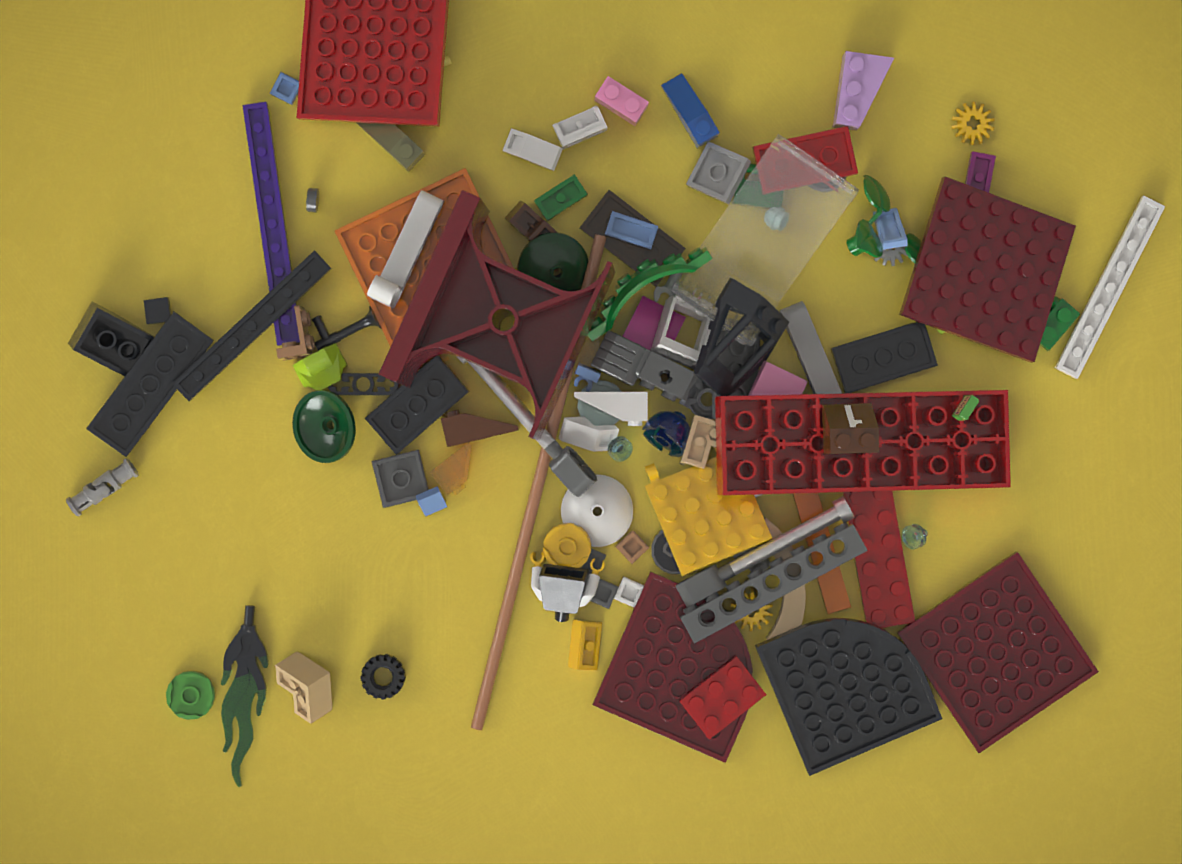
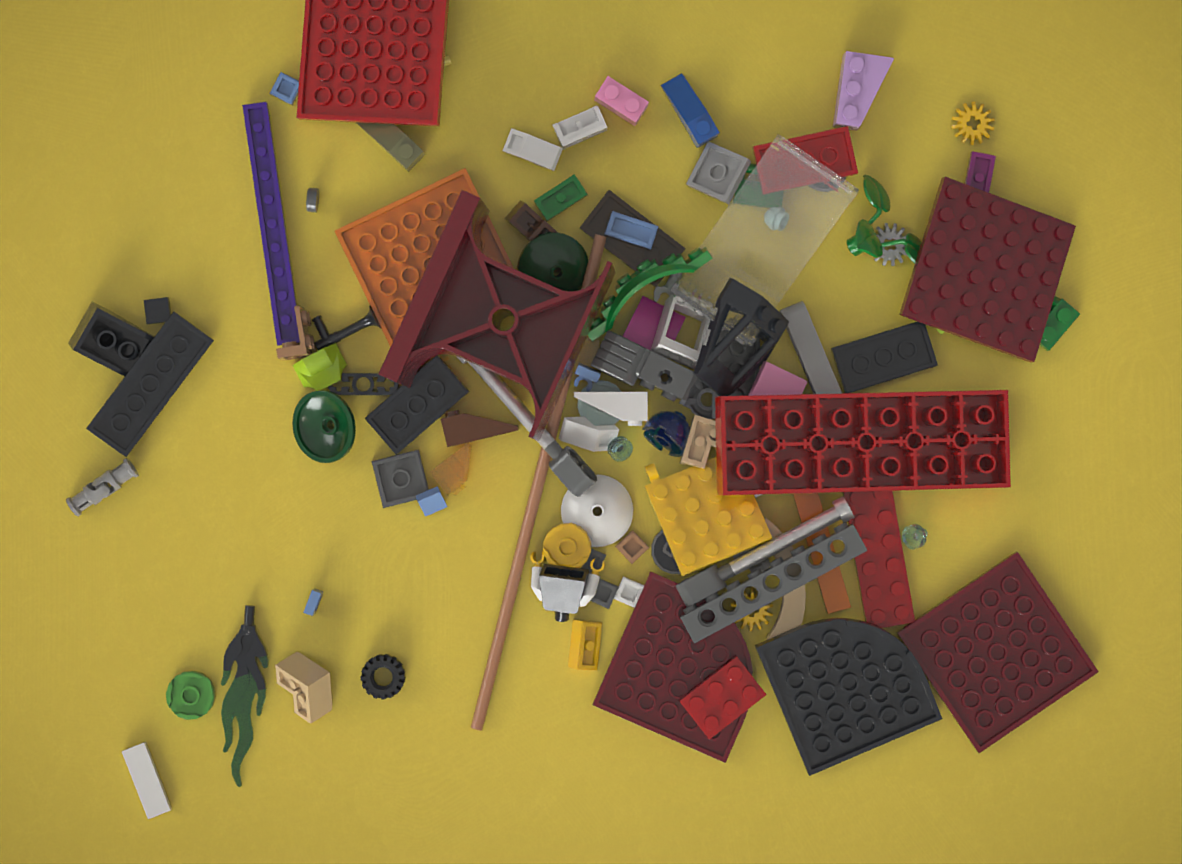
black tile [172,250,332,401] -> none
white beam [367,190,444,309] -> none
reddish brown slope [822,403,879,454] -> none
light blue tile [873,208,907,250] -> none
bright green tile [952,395,979,421] -> none
white plate [1055,196,1165,379] -> none
none -> white tile [122,742,172,819]
none -> medium blue tile [303,588,323,616]

